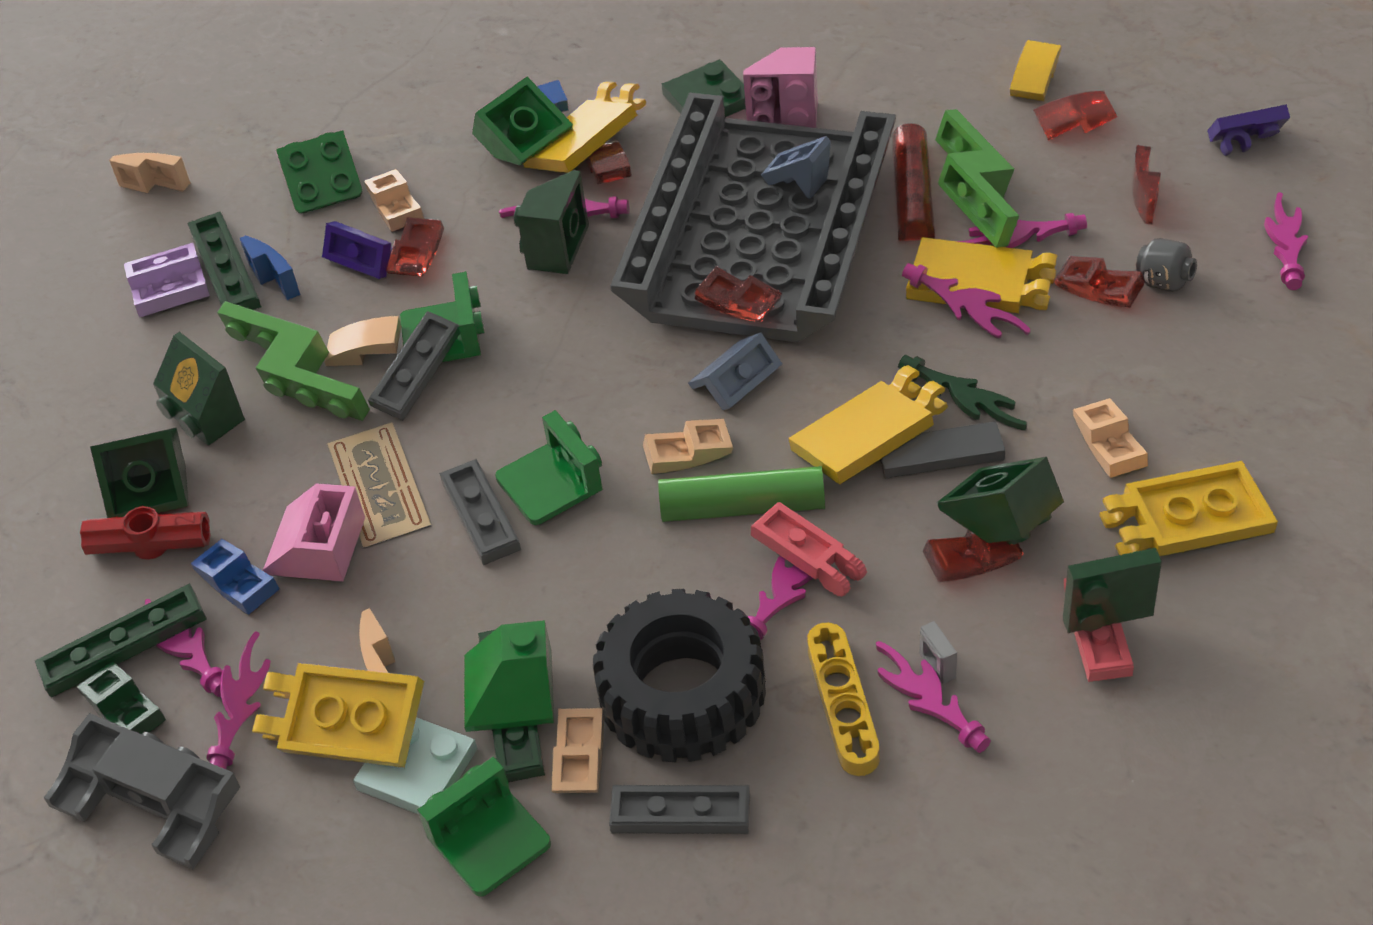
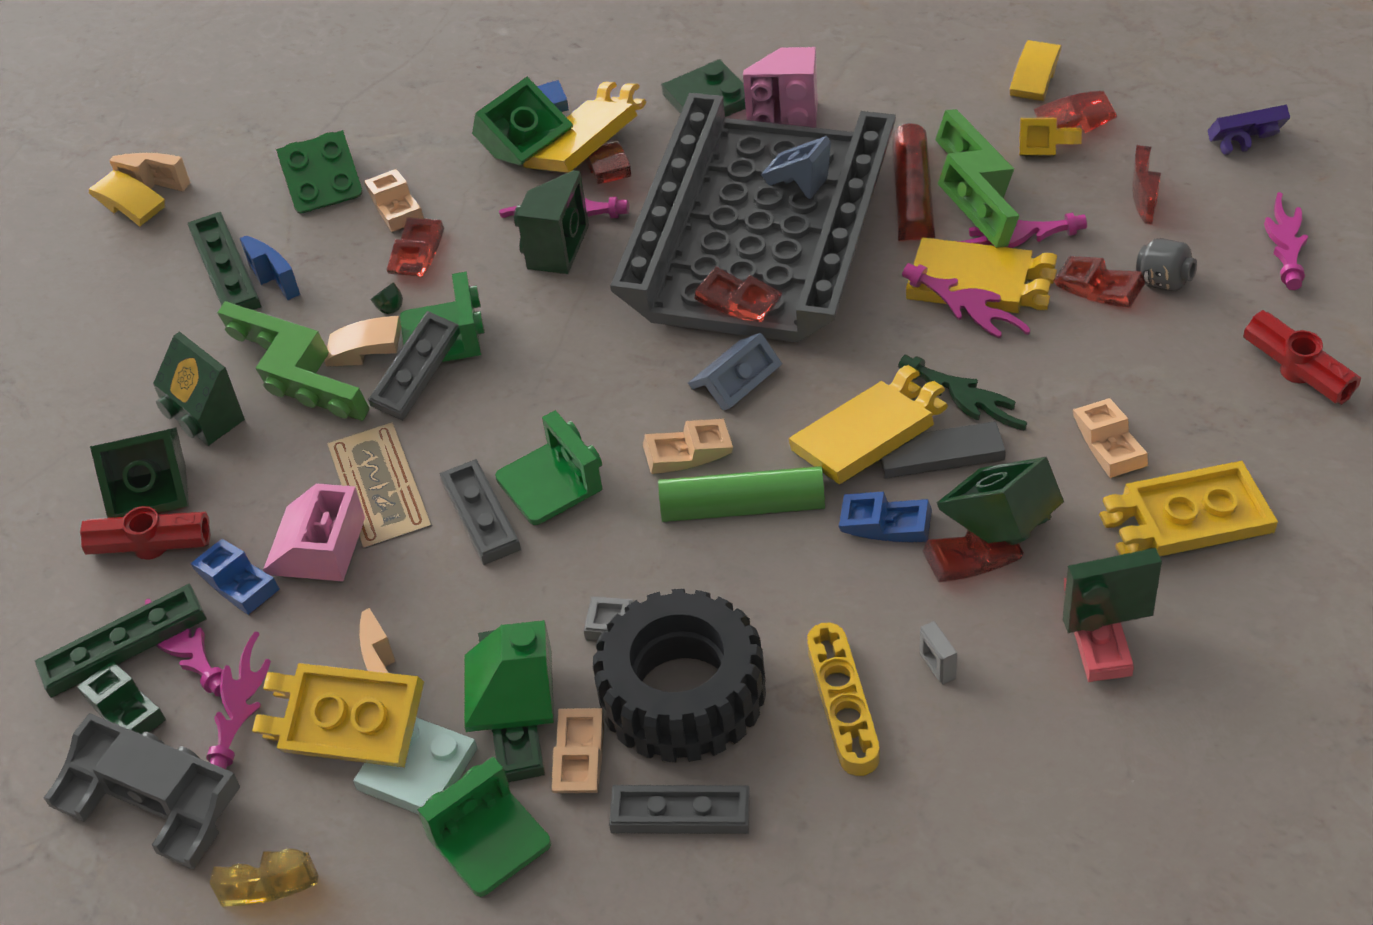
lavender slope [124,243,210,318] -> none
dark purple plate [322,221,396,279] -> none
dark pink piece [748,556,813,640] -> none
coral hinge [750,502,867,597] -> none
dark pink piece [876,641,991,753] -> none
none -> yellow slope [89,170,165,227]
none -> clear yellow slope [209,848,319,906]
none -> dark green hinge [370,282,403,314]
none -> light grey tile [584,597,633,640]
none -> blue slope [839,491,932,542]
none -> yellow plate [1019,118,1082,155]
none -> red piece [1243,310,1361,405]

